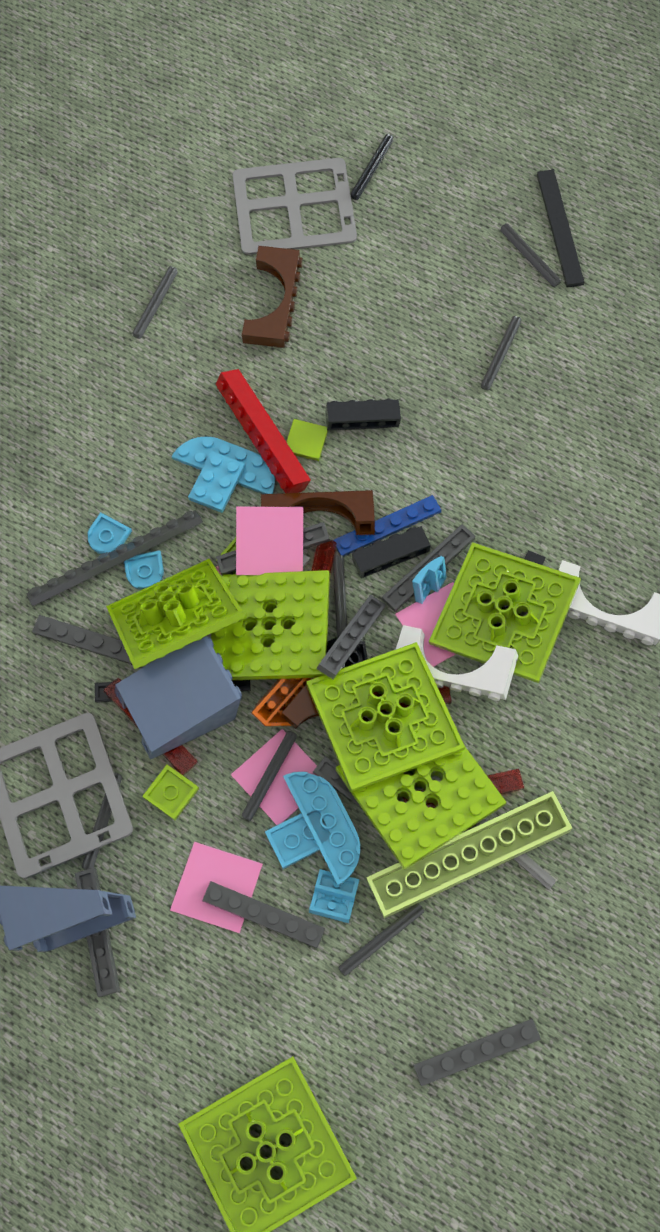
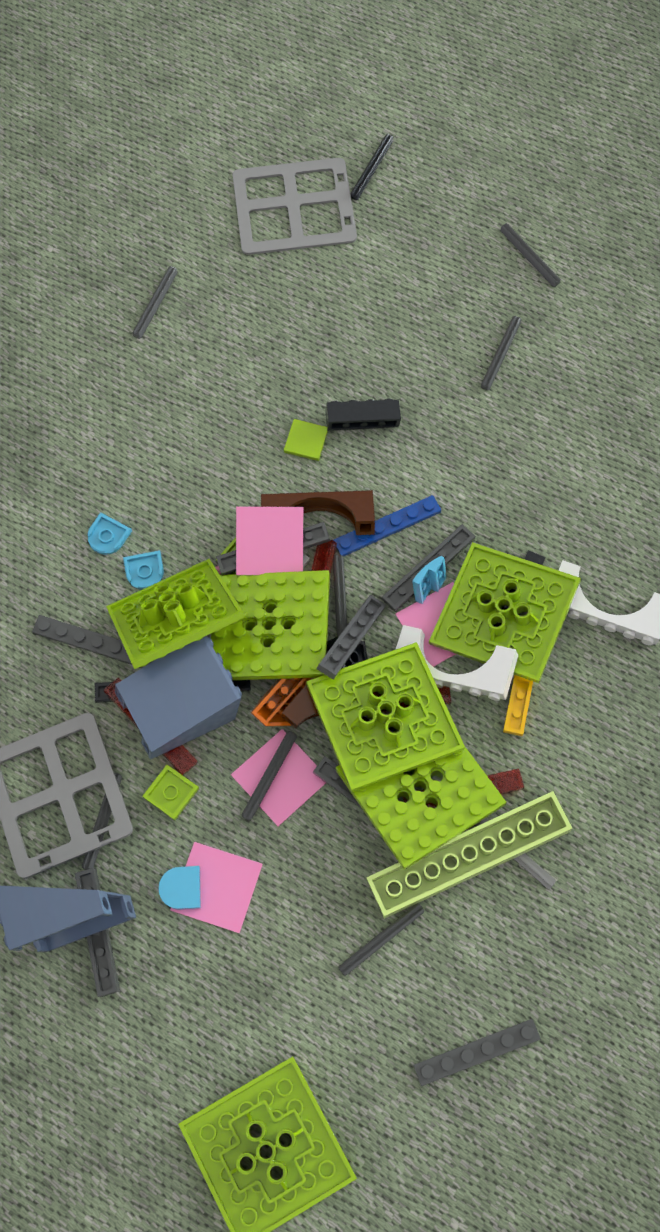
dark grey plate [26,510,203,607] -> none
medium azure plate [172,437,275,513] -> none
dark grey plate [202,881,325,948] -> none
red brick [215,369,311,493] -> none
reddish brown arch [242,245,303,348] -> none
medium azure plate [265,772,360,886] -> none
medium azure slope [309,869,360,923] -> none
black brick [352,526,431,579] -> none
black tile [537,169,584,288] -> none
none -> medium azure tile [159,866,201,910]
none -> yellow plate [503,675,533,736]

